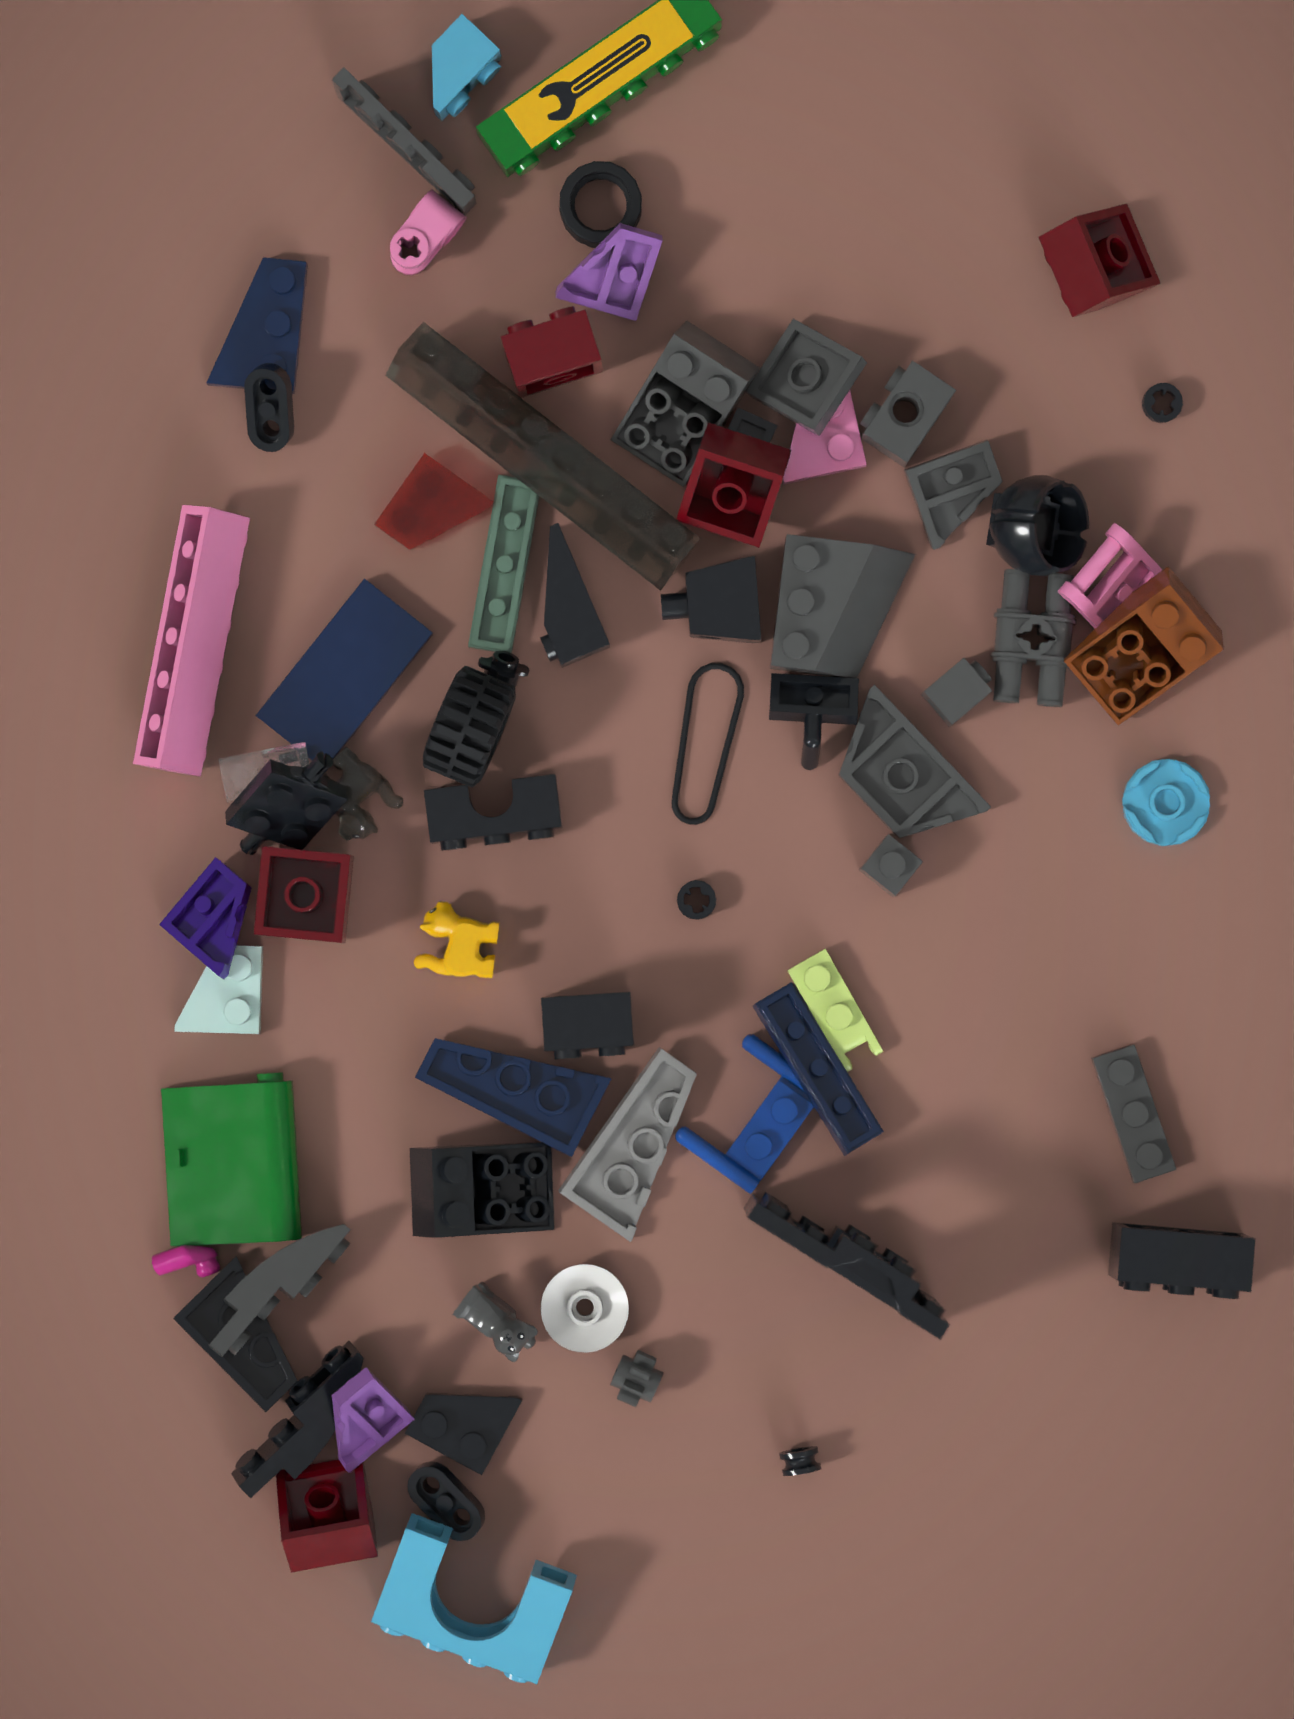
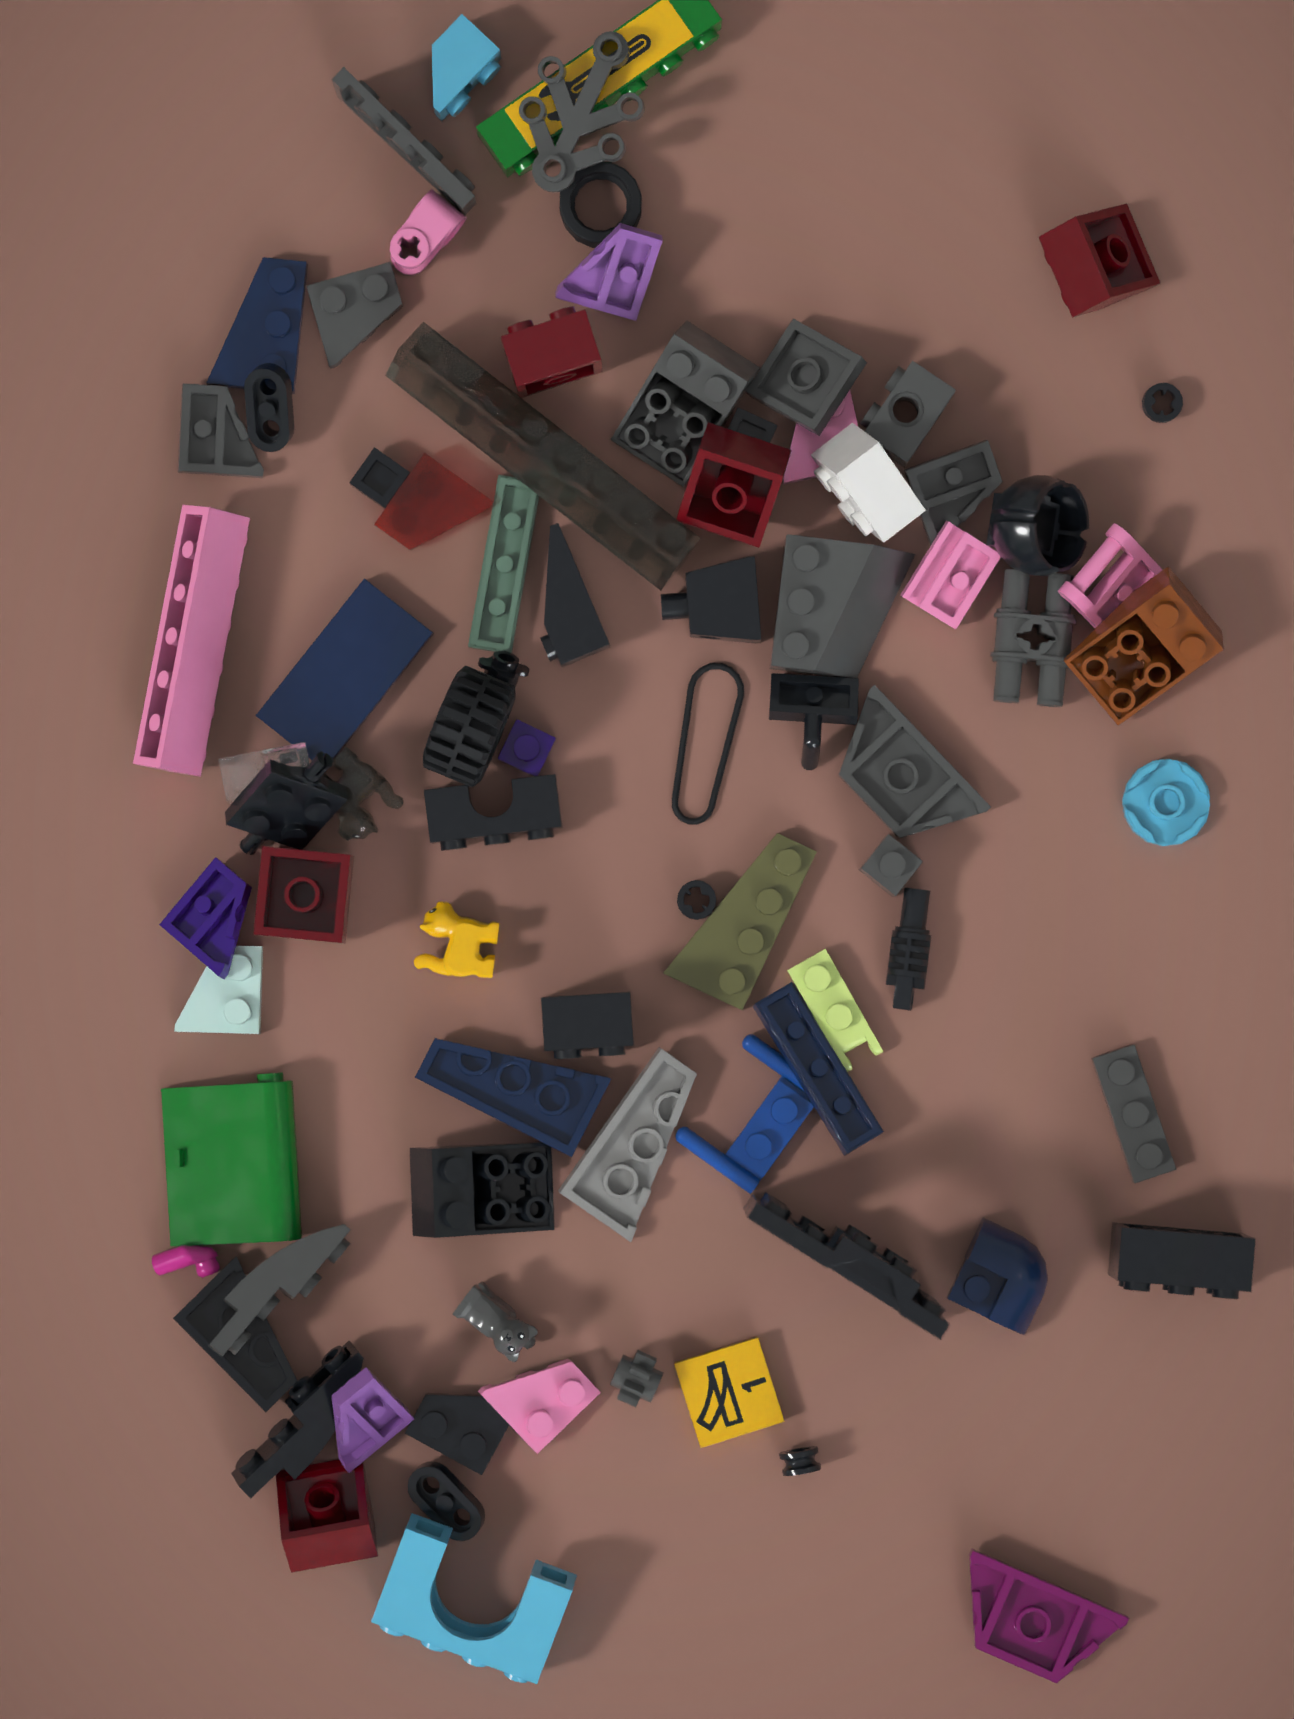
white dish [541,1264,629,1353] -> none
dark grey brick [921,658,992,727] -> none
none -> dark grey wing [178,383,264,478]
none -> dark grey wing [306,262,403,369]
none -> black plate [349,447,411,510]
none -> bright pink wing [478,1359,601,1454]
none -> dark purple plate [498,719,556,777]
none -> dark grey plant [519,31,645,193]
none -> olive wing [664,833,817,1011]
none -> yellow tile [674,1336,785,1448]
none -> white brick [811,423,926,543]
none -> black hinge [886,888,931,1011]
none -> bright pink plate [900,521,1001,629]
none -> dark blue brick [946,1217,1048,1335]
none -> magenta wing [969,1549,1129,1683]

